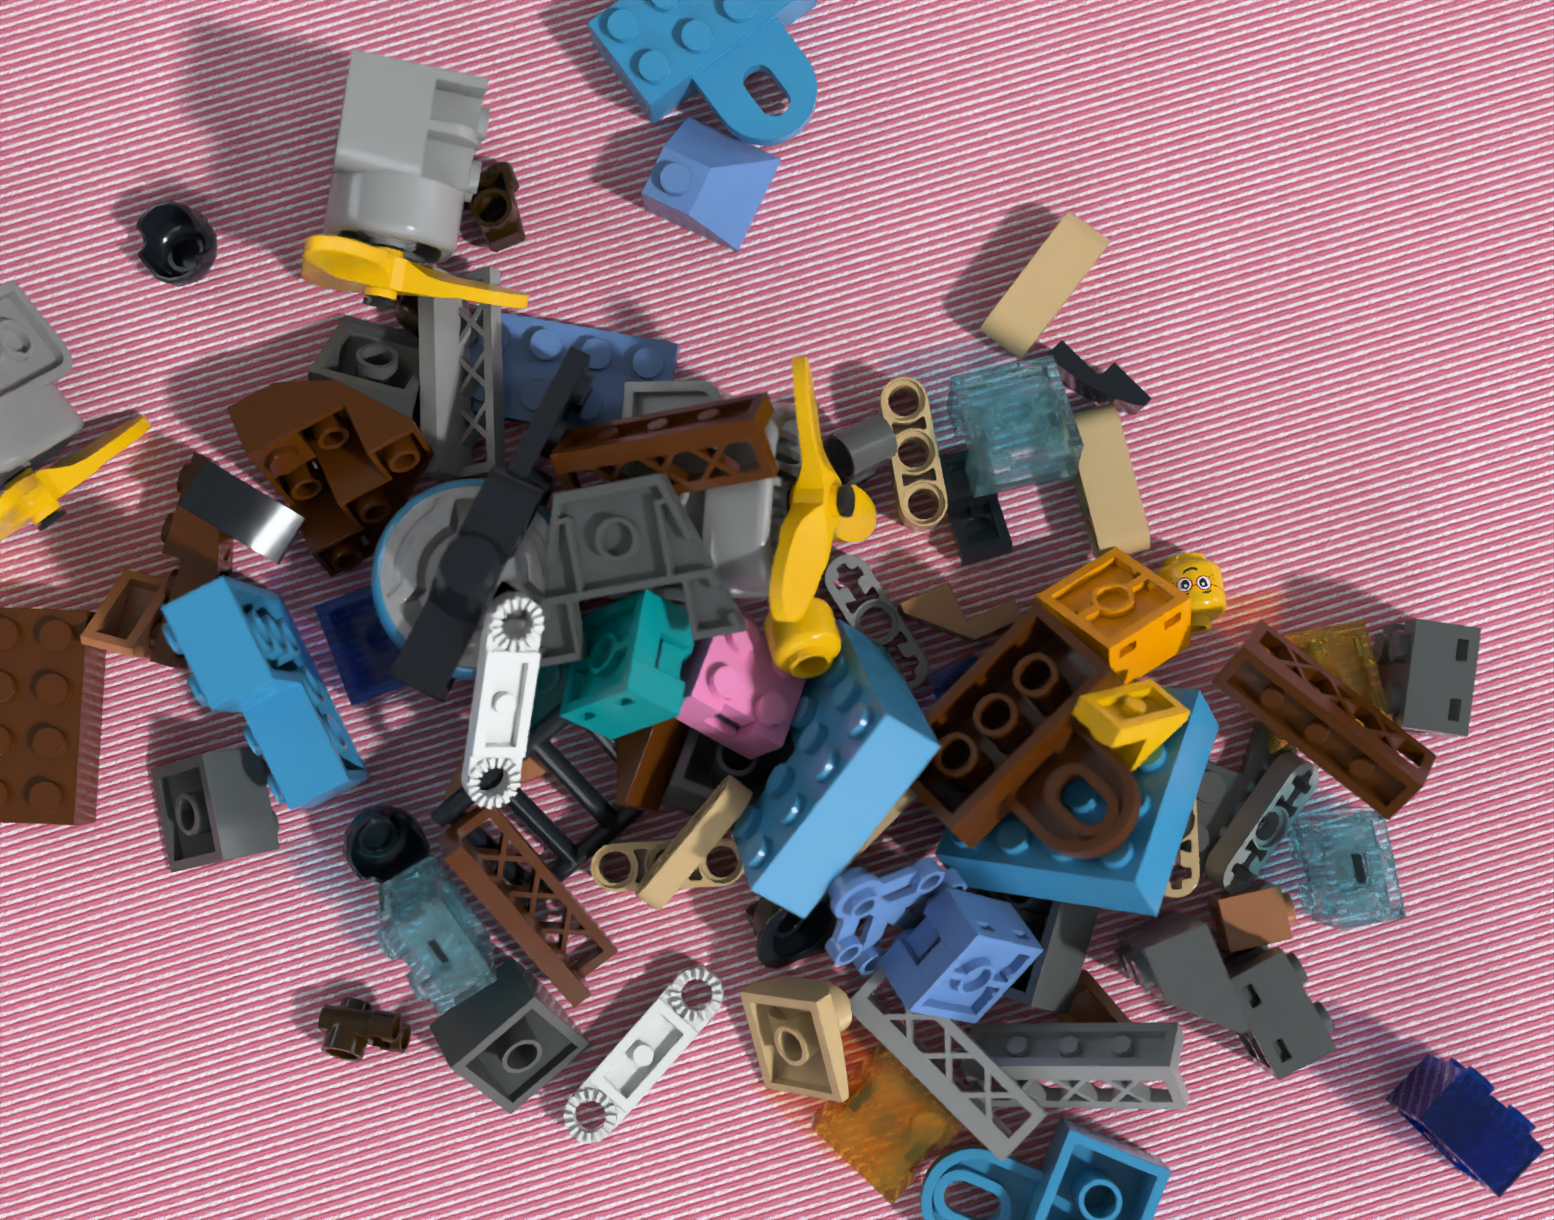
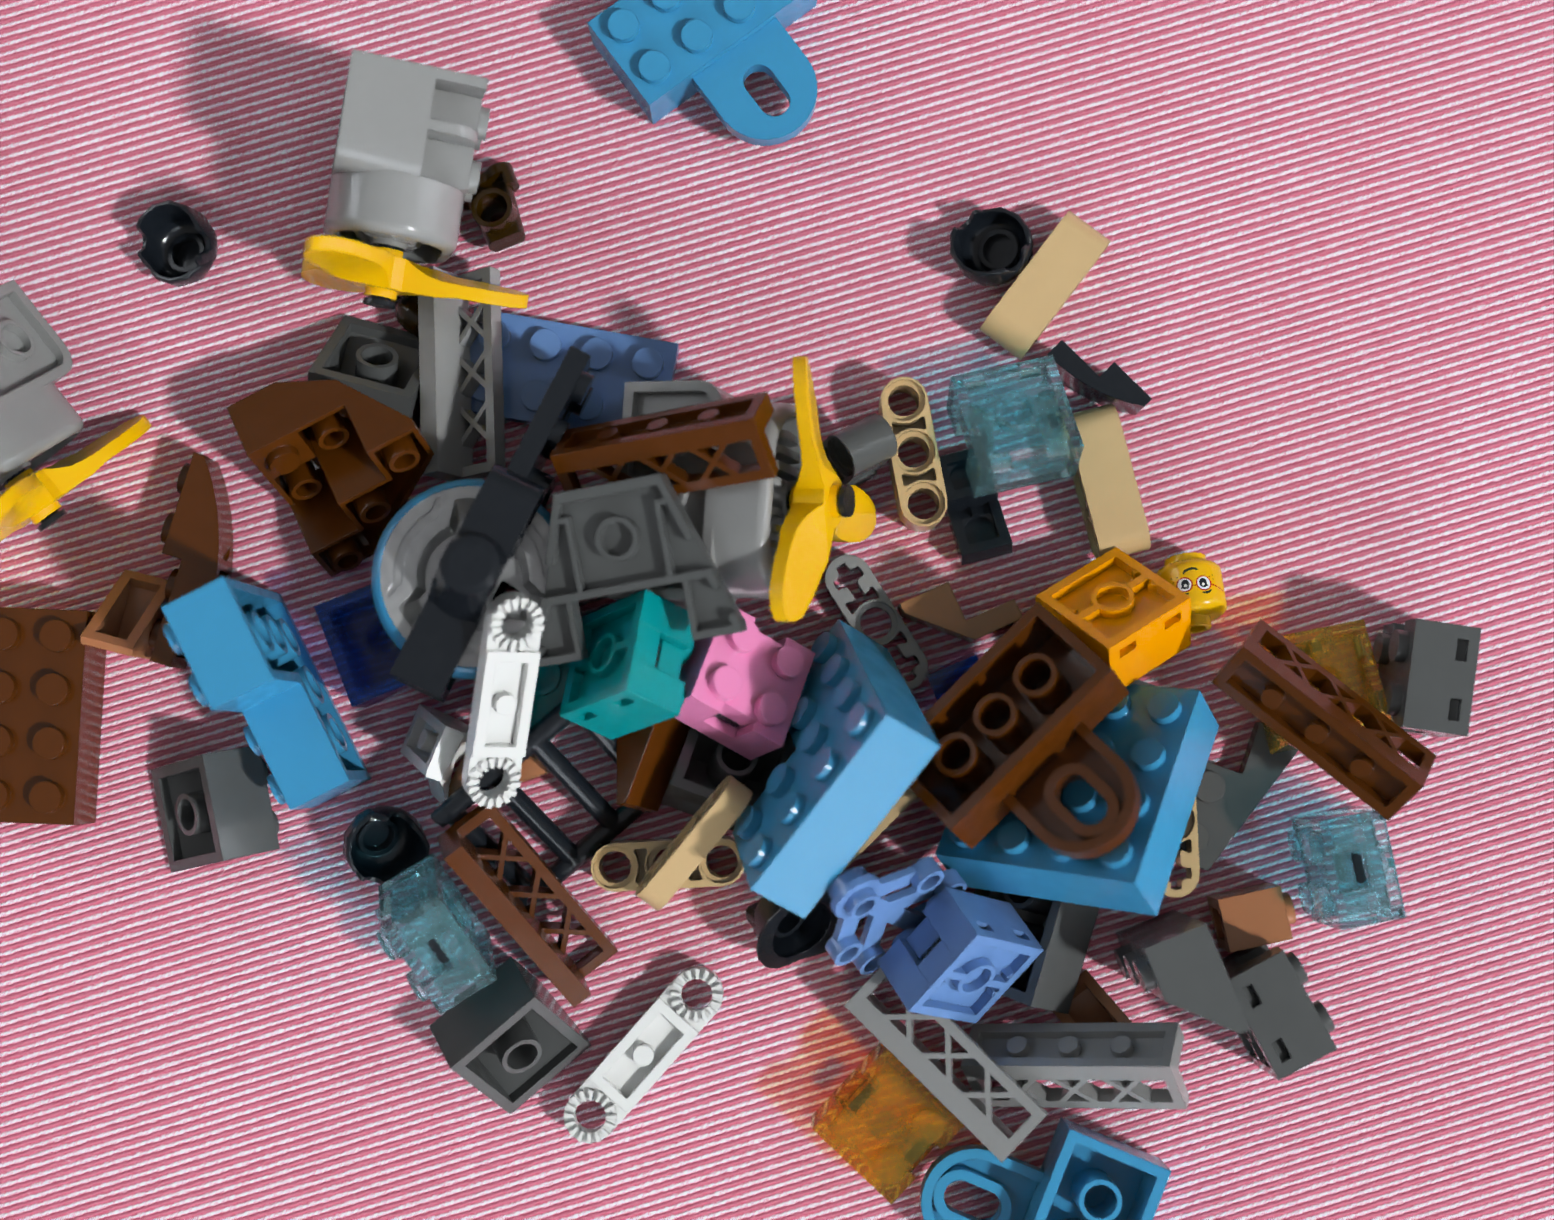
black slope [179,460,307,564] -> none
dark brown plate [318,998,411,1061] -> none
medium blue slope [641,116,781,253] -> none
tan slope [740,976,852,1103] -> none
yellow head [763,597,841,678] -> none
yellow slope [1072,679,1191,771] -> none
light grey beam [1205,752,1319,894] -> none
clear blue brick [1385,1054,1545,1198] -> none
none -> white slope [400,704,469,804]
none -> black hair [950,207,1034,286]

